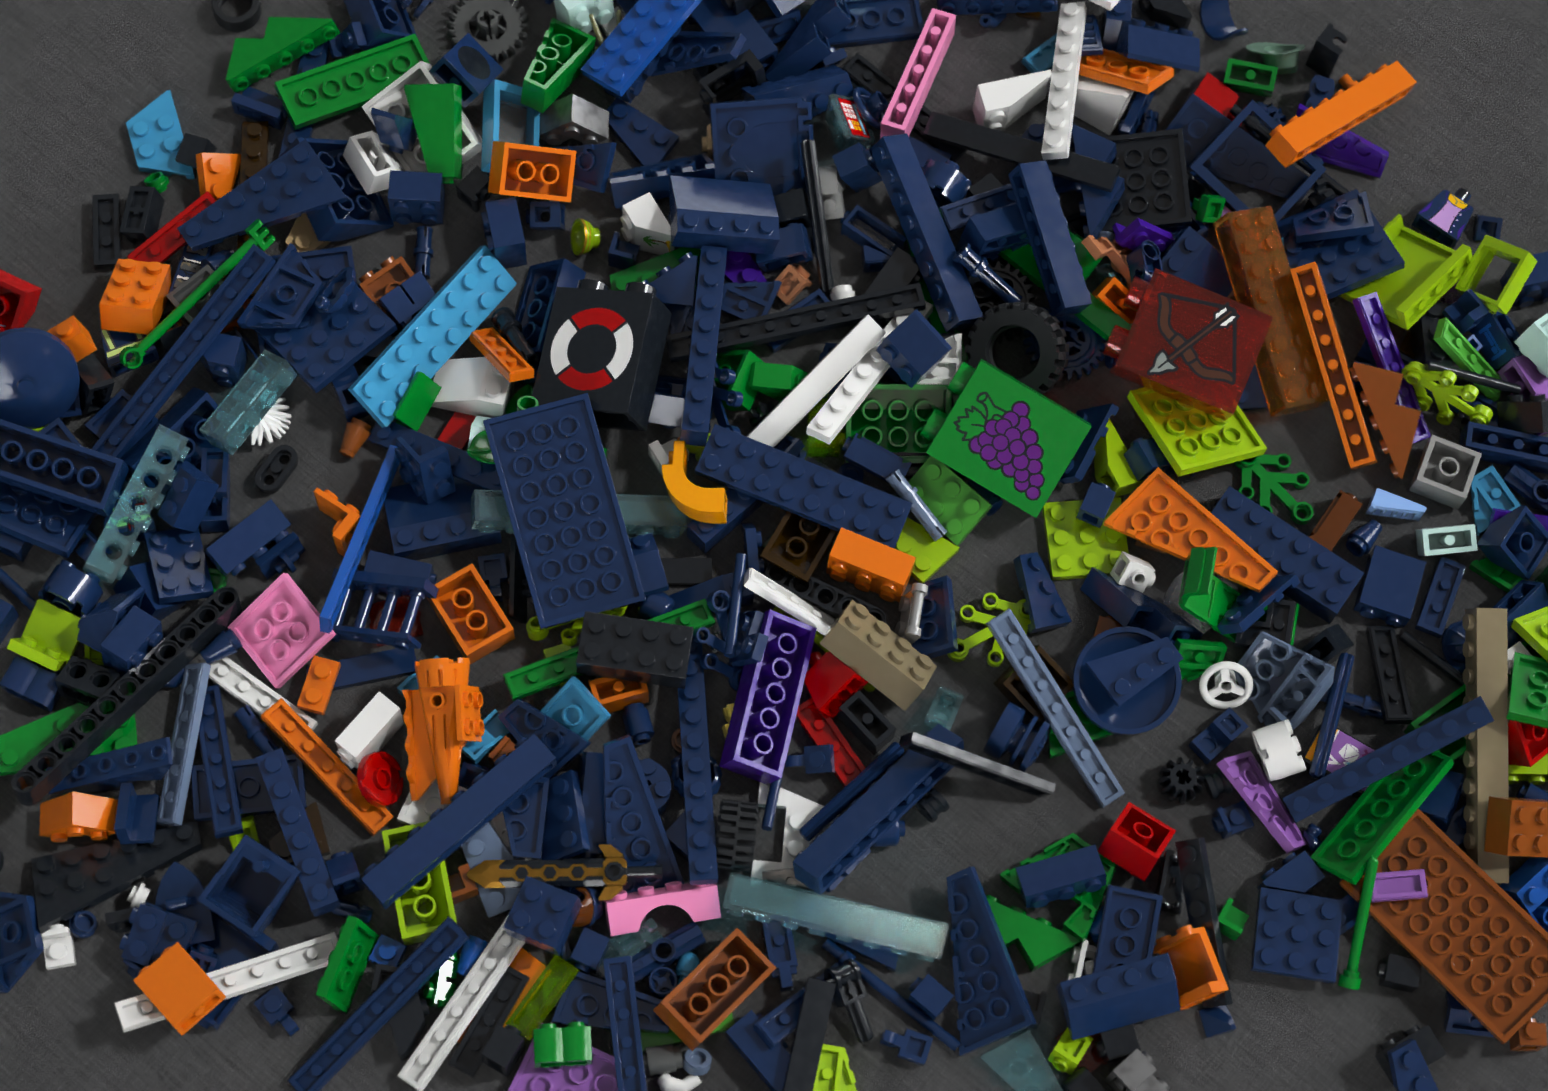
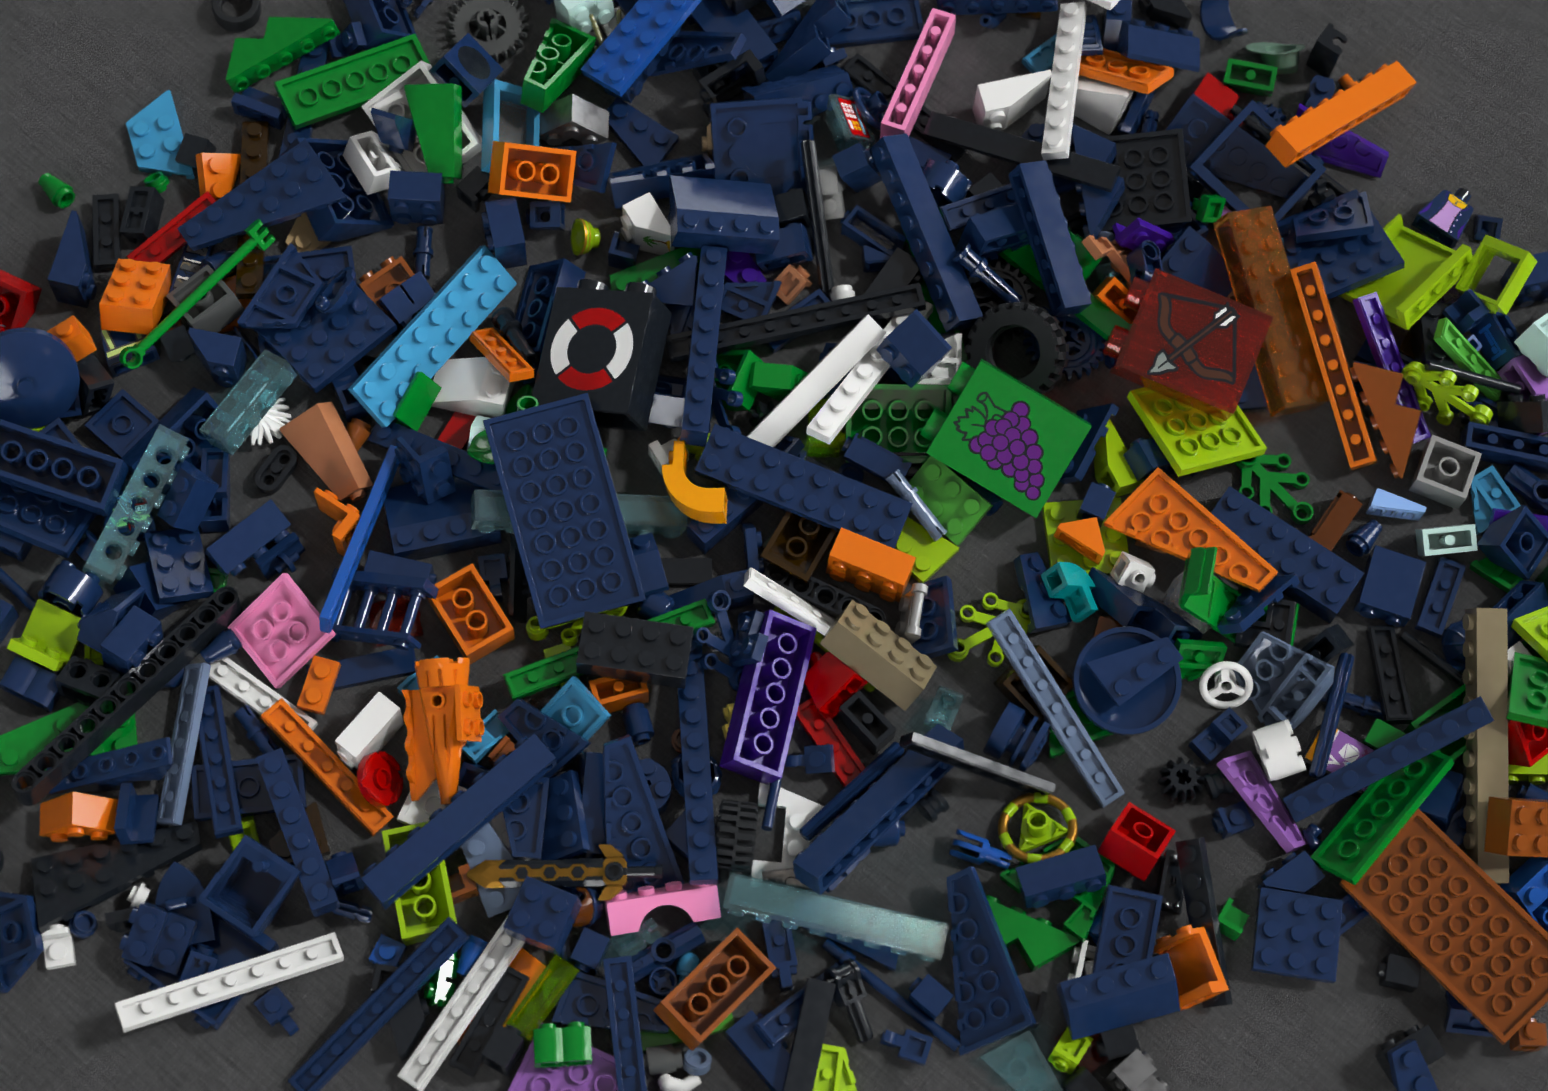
dark blue plate [92,244,276,459] -> none
orange panel [133,942,226,1036] -> none
green plate [316,915,379,1014] -> none
dark blue bar [724,553,747,658] -> none
dark blue slope [1199,1005,1236,1038] -> none
green piece [1338,857,1379,990] -> none
medium lavender tile [1371,869,1428,903] -> none
none -> green cone [38,173,75,208]
none -> dark blue slope [47,210,97,308]
none -> nougat slope [279,402,373,502]
none -> blue arm [949,828,1012,870]
none -> lime piece [998,792,1078,864]
none -> teal brick [1041,562,1098,623]
none -> orange slope [1054,517,1105,565]
none -> green panel [1362,719,1406,750]

